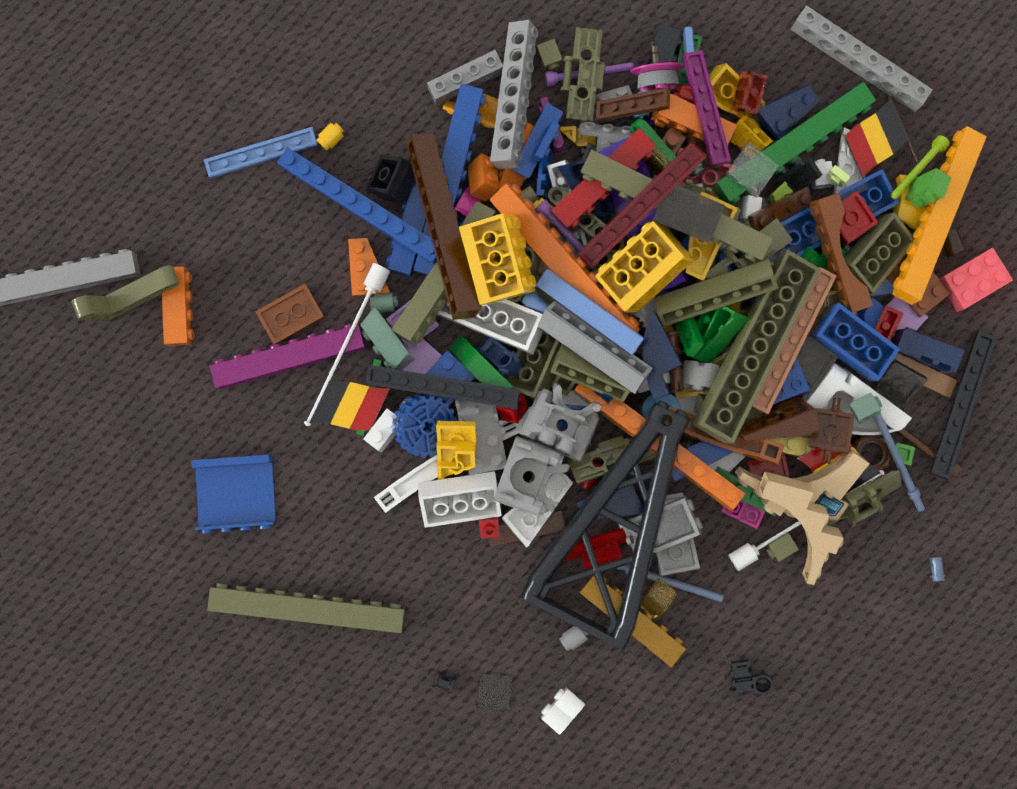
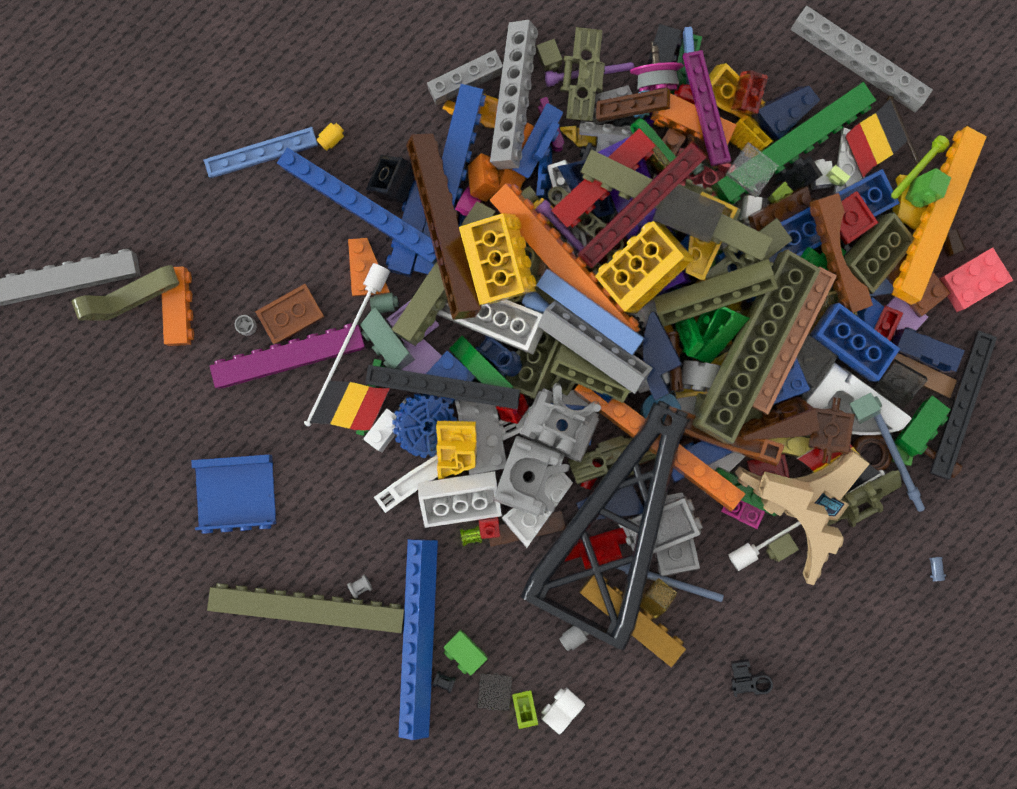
none -> light grey wheel [234,315,257,336]
none -> light grey bush [347,574,373,599]
none -> blue brick [399,539,438,740]
none -> bright green brick [443,629,488,676]
none -> clear neon green bush [460,526,482,546]
none -> lime slope [512,691,538,729]
none -> green brick [894,395,951,457]

